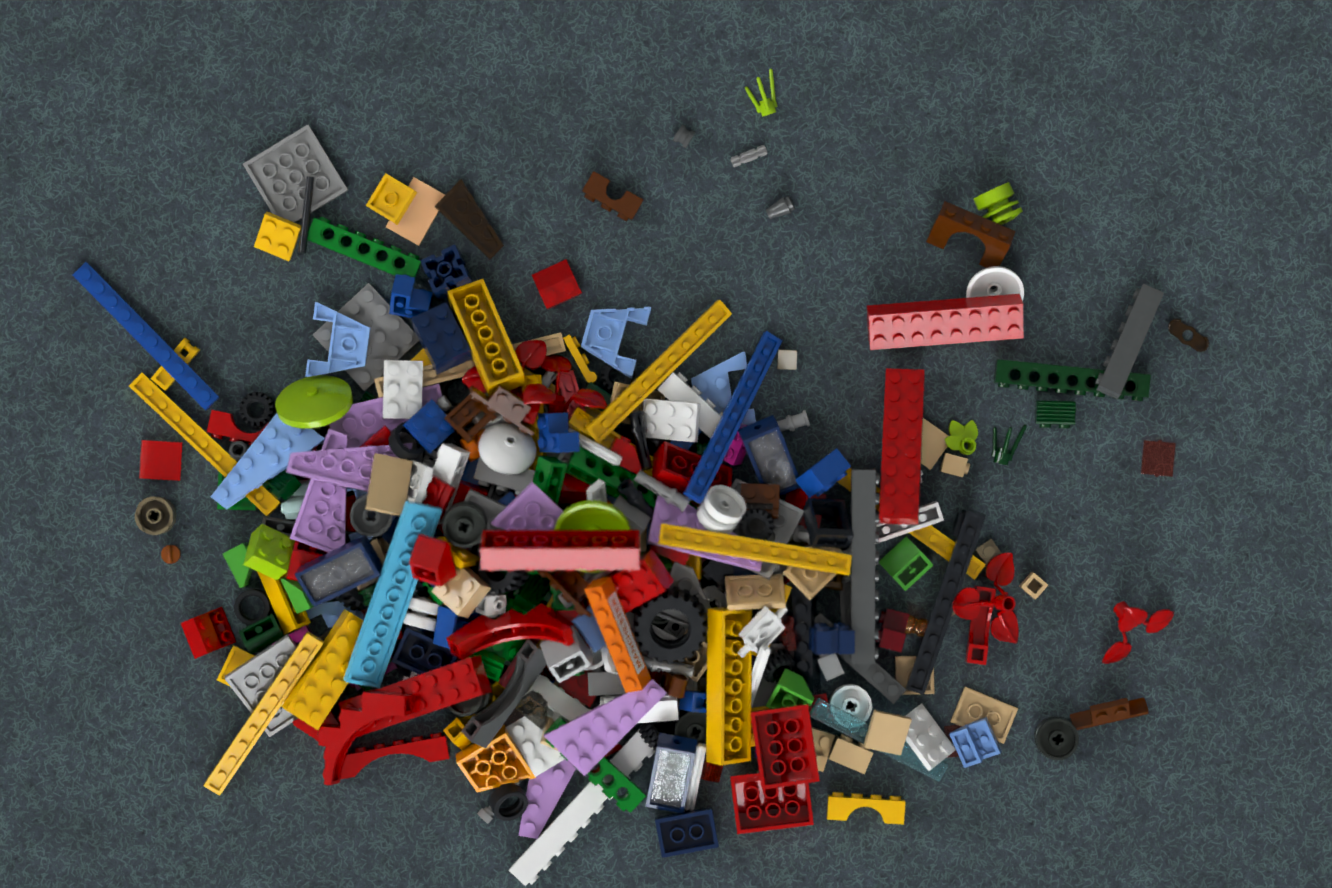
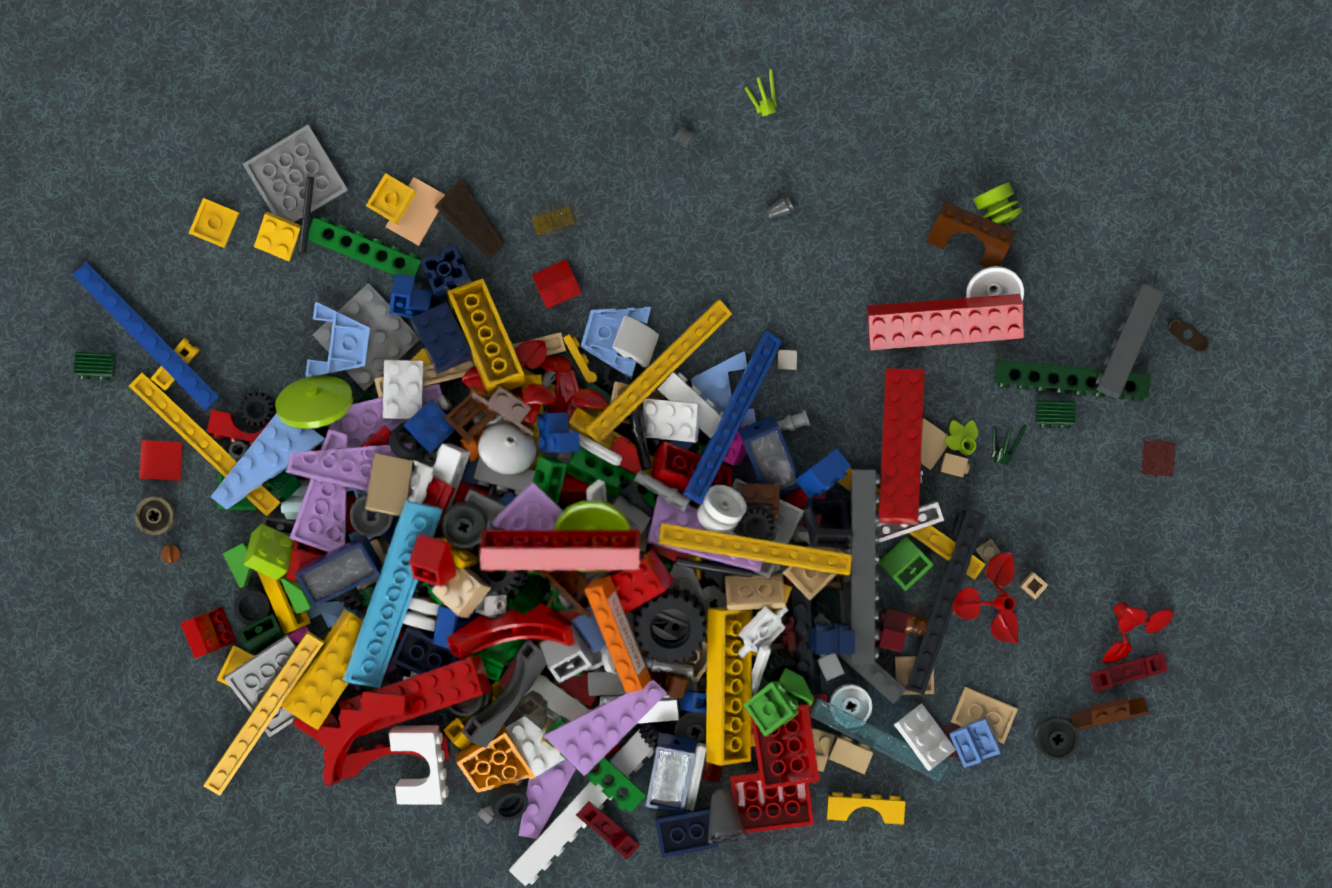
reddish brown arch [582,171,644,222] -> none
light grey axle [730,145,767,167] -> none
tan tile [863,710,912,755] -> none
red arch [965,585,996,665] -> none
none -> dark green brick [74,352,116,380]
none -> yellow plate [189,198,239,248]
none -> white arch [389,726,449,805]
none -> clear yellow slope [531,206,576,236]
none -> dark red slope [576,801,640,859]
none -> white slope [612,316,659,367]
none -> black bar [675,558,753,578]
none -> dark grey cone [708,789,747,845]
none -> bright green plate [743,681,799,736]
none -> dark red slope [1089,653,1168,692]

